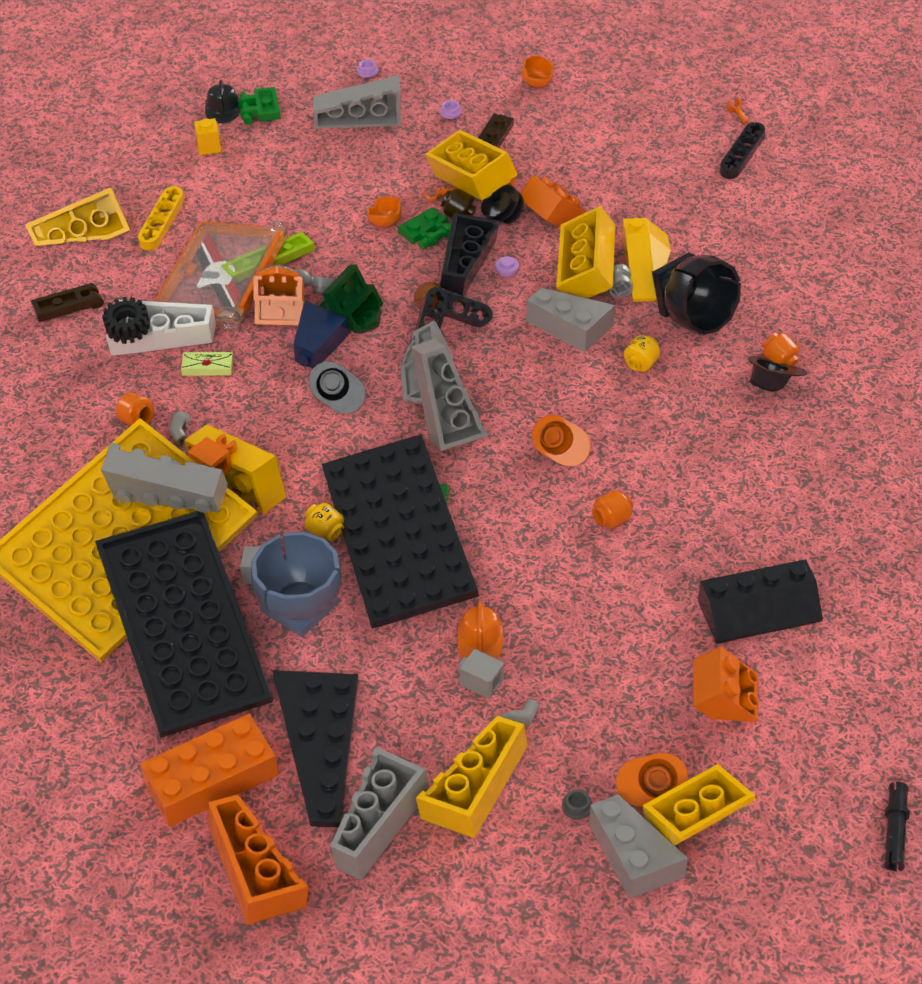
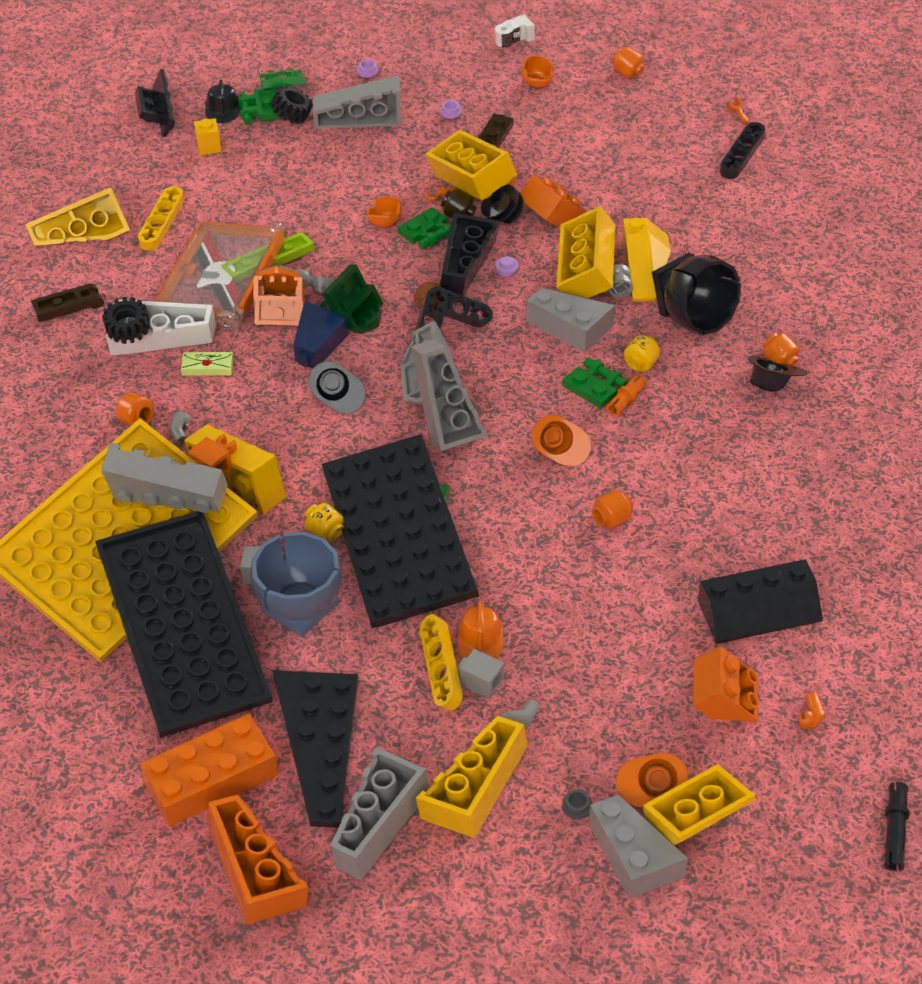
none -> black bracket [135,69,175,137]
none -> green plate [259,68,305,89]
none -> black tyre [270,85,313,124]
none -> yellow beam [420,614,463,711]
none -> white leg [495,14,535,47]
none -> green plate [562,357,628,409]
none -> orange pin [606,374,647,417]
none -> orange head [612,47,645,78]
none -> orange arm [798,692,825,730]

